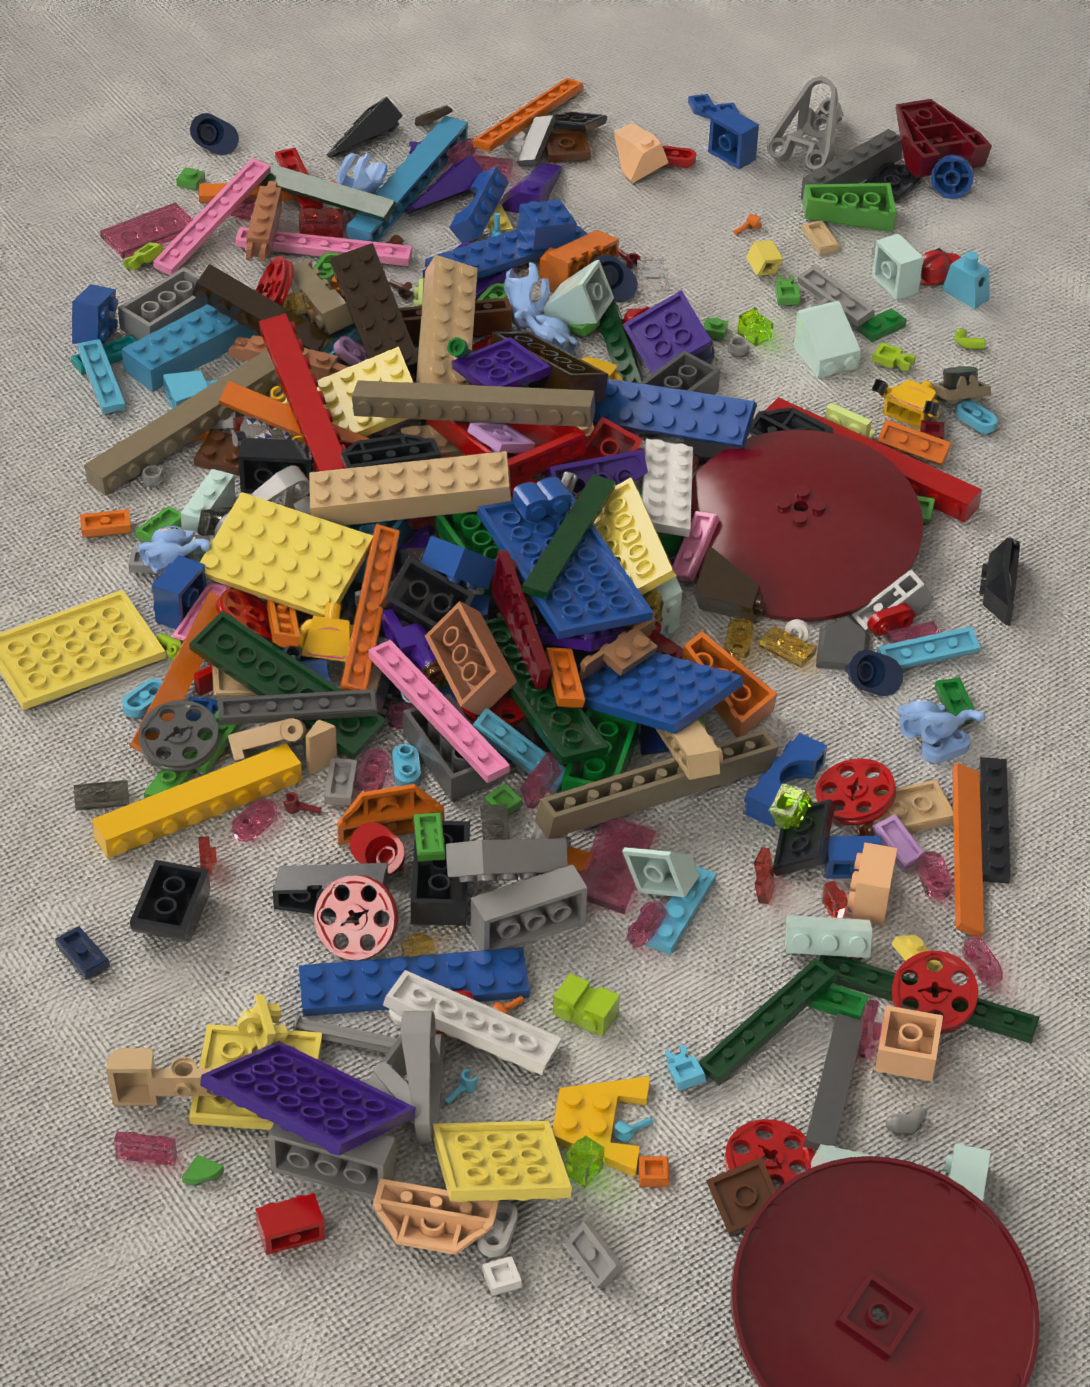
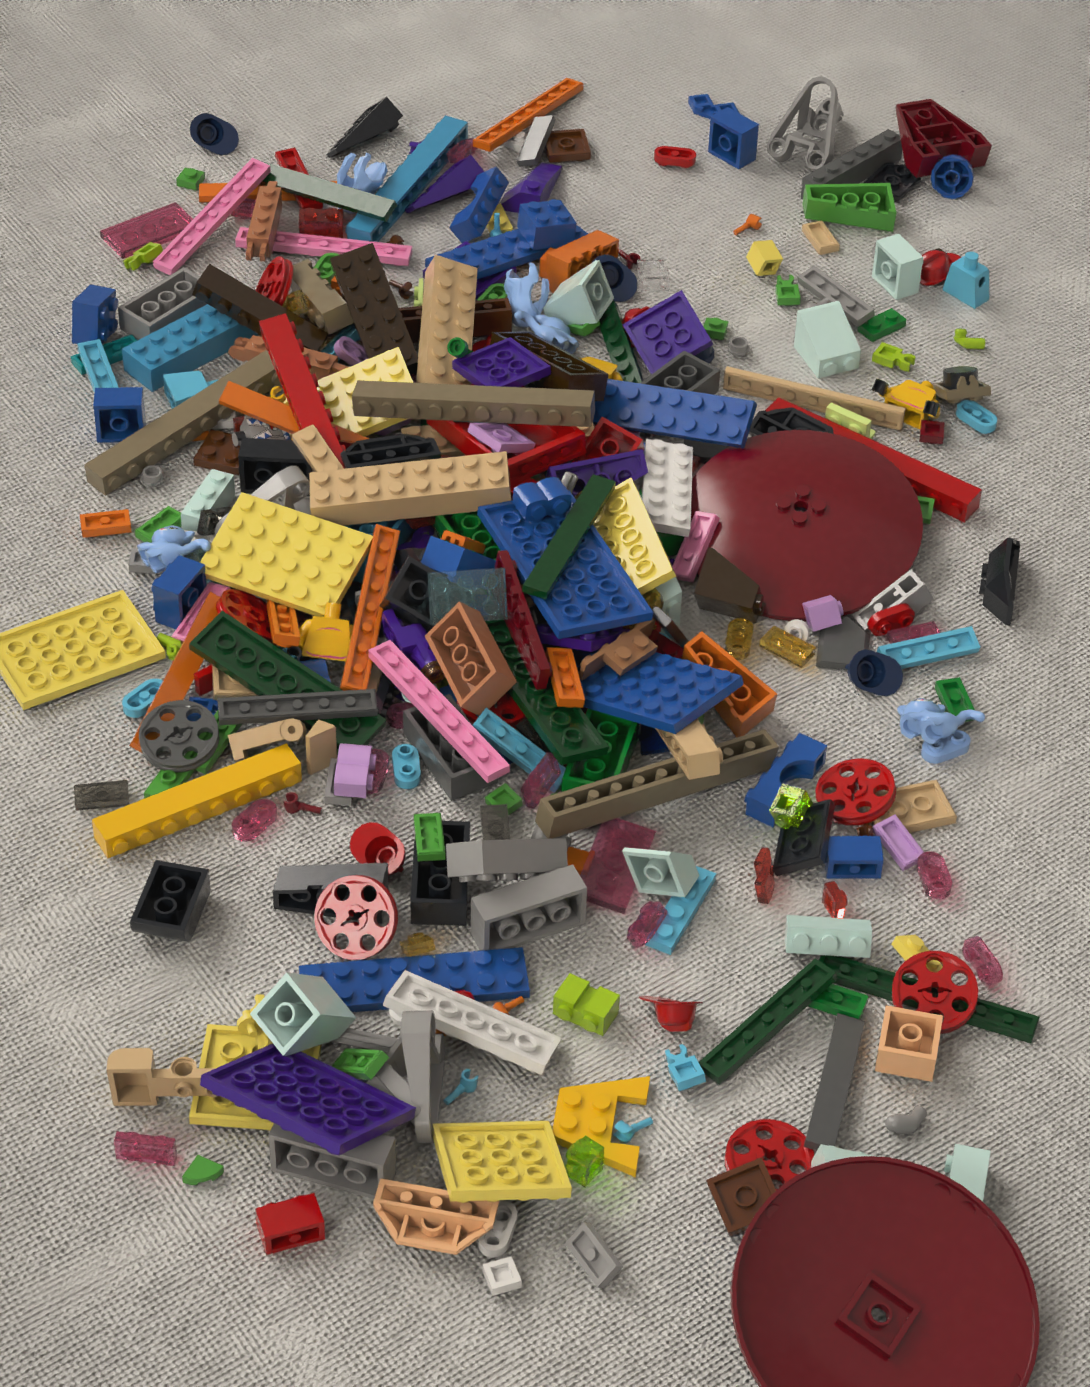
dark blue plate [55,926,110,979] -> none
clear red plate [198,836,217,875] -> none
orange wedge [337,784,444,845] -> none
dark brown tile [415,105,453,126] -> none
clear pink plate [472,155,513,178] -> none
black tile [545,112,607,131] -> none
light nougat wedge [614,123,668,184] -> none
orange tile [638,1156,669,1187] -> none
clear neon green brick [737,307,774,346] -> none
light nougat brick [848,843,897,925] -> none
clear pink plate [859,999,882,1059] -> none
orange plate [877,420,952,466] -> none
orange tile [952,762,984,938] -> none
black plate [979,757,1011,884] -> none
none -> blue brick [93,387,146,443]
none -> light aqua slope [250,972,356,1056]
none -> tan plate [292,424,344,472]
none -> bright green tile [332,1048,389,1080]
none -> lavender brick [334,743,377,798]
none -> clear light blue plate [428,567,508,625]
none -> orange tile [441,530,486,554]
none -> red piece [639,996,703,1032]
none -> black tile [652,606,689,649]
none -> tan tile [723,366,906,431]
none -> lavender brick [802,595,844,632]

